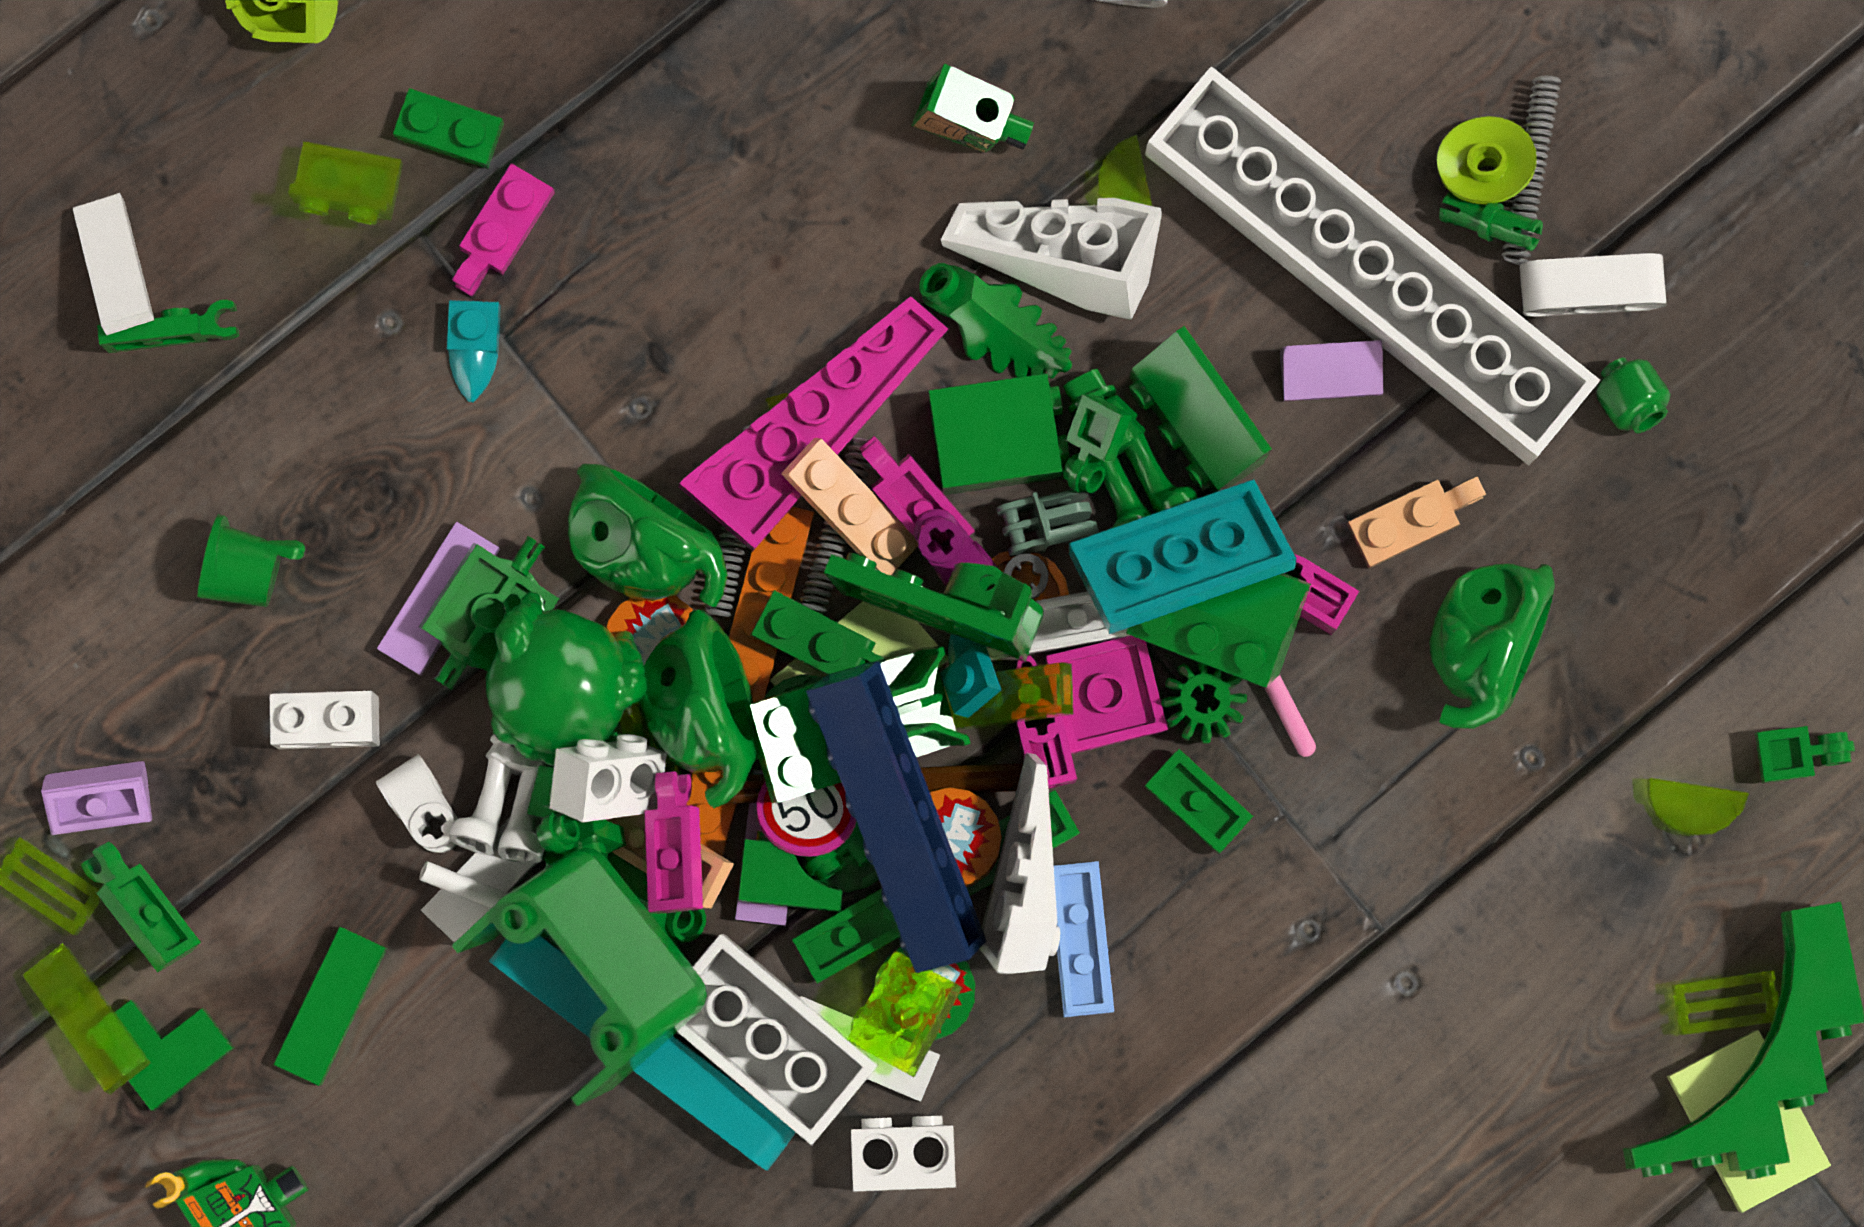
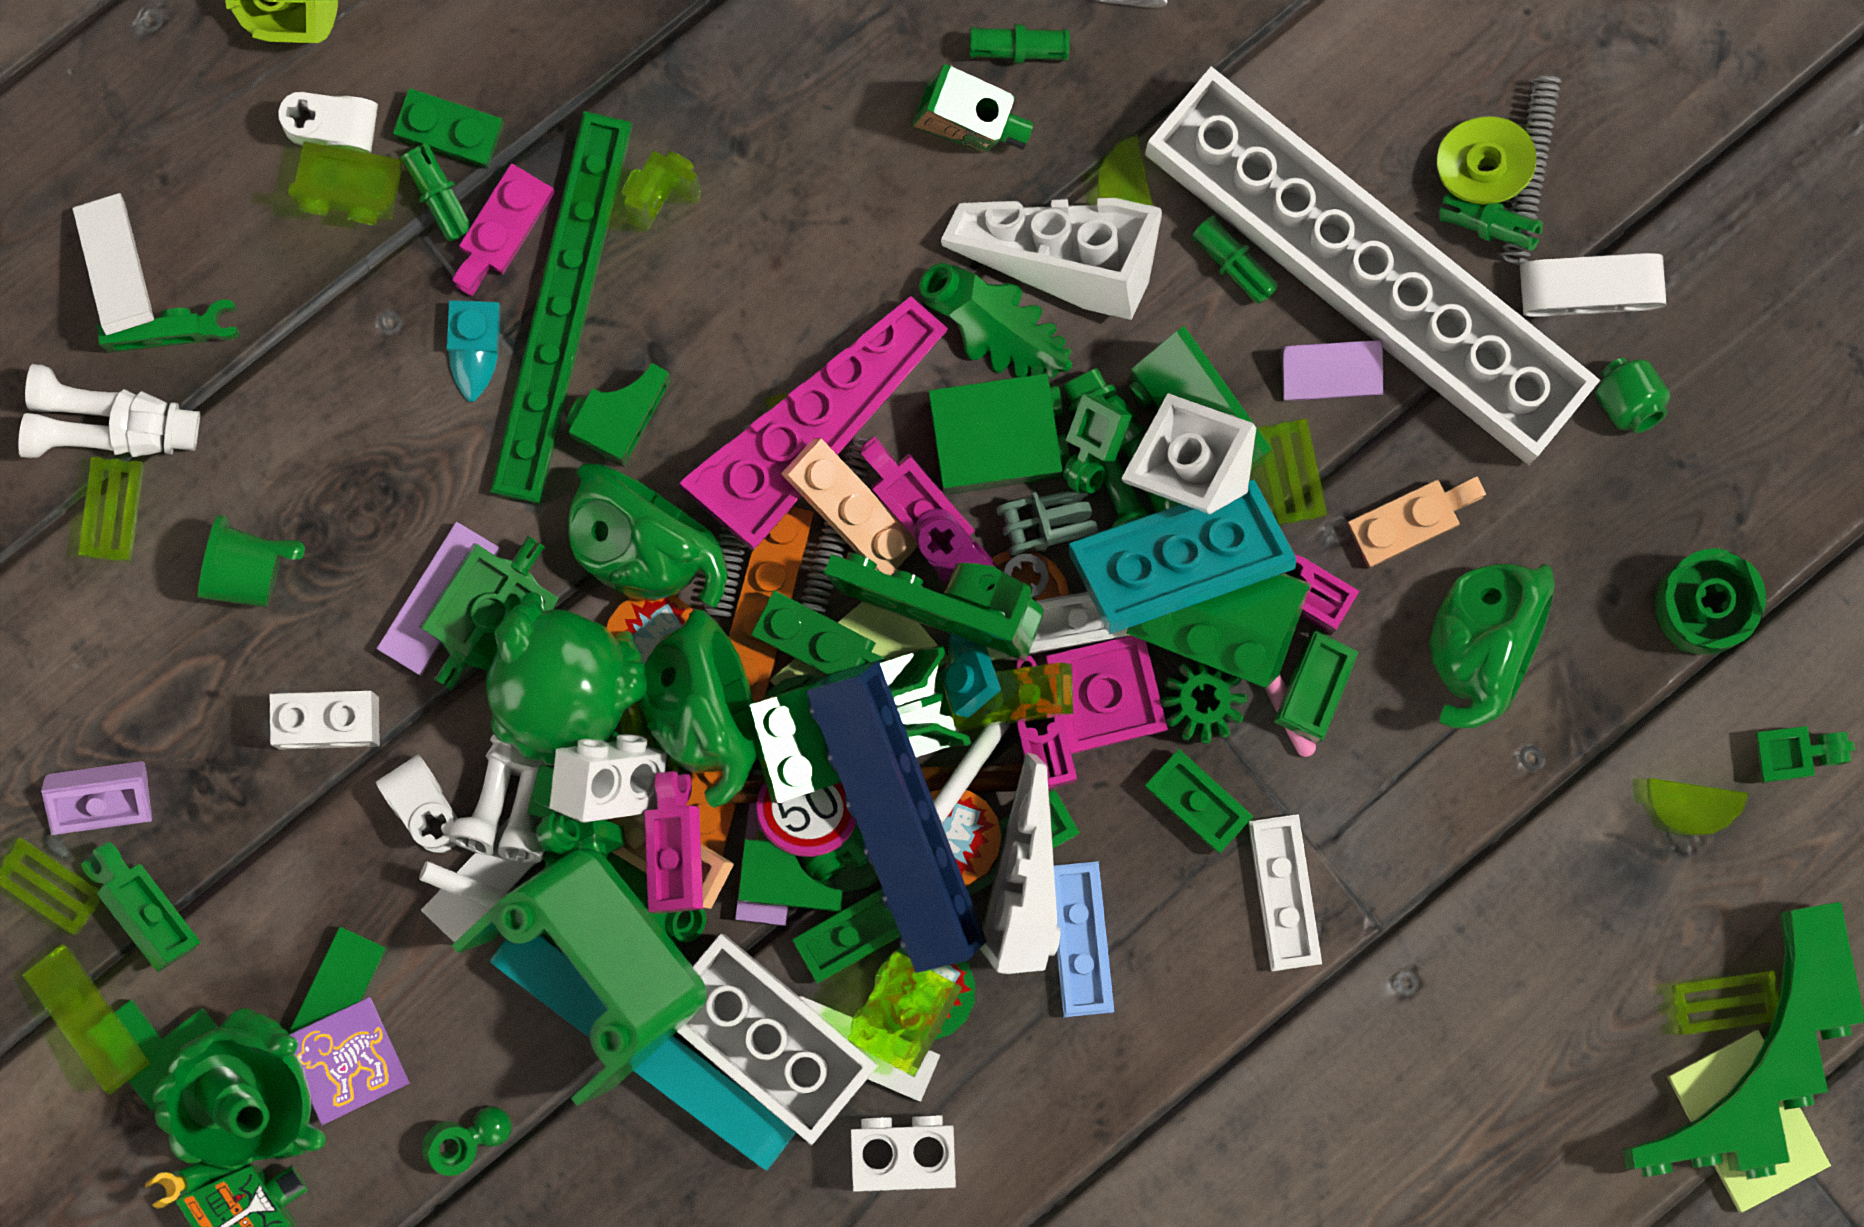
none -> white piece [19,364,200,458]
none -> clear neon green tile [78,456,144,562]
none -> green piece [152,1008,326,1171]
none -> white piece [278,92,378,155]
none -> medium lavender sticker [290,997,410,1125]
none -> green axle [400,143,471,241]
none -> green plate [422,1106,512,1176]
none -> green tile [490,111,633,505]
none -> green arch [566,363,672,467]
none -> clear neon green bracket [622,150,702,232]
none -> white bar [933,705,1016,824]
none -> green pin [969,24,1070,64]
none -> white slope [1121,393,1256,514]
none -> green axle [1190,215,1278,304]
none -> white tile [1248,814,1322,972]
none -> clear neon green tile [1258,418,1328,526]
none -> green tile [1274,630,1359,743]
none -> green brick [1655,548,1766,655]

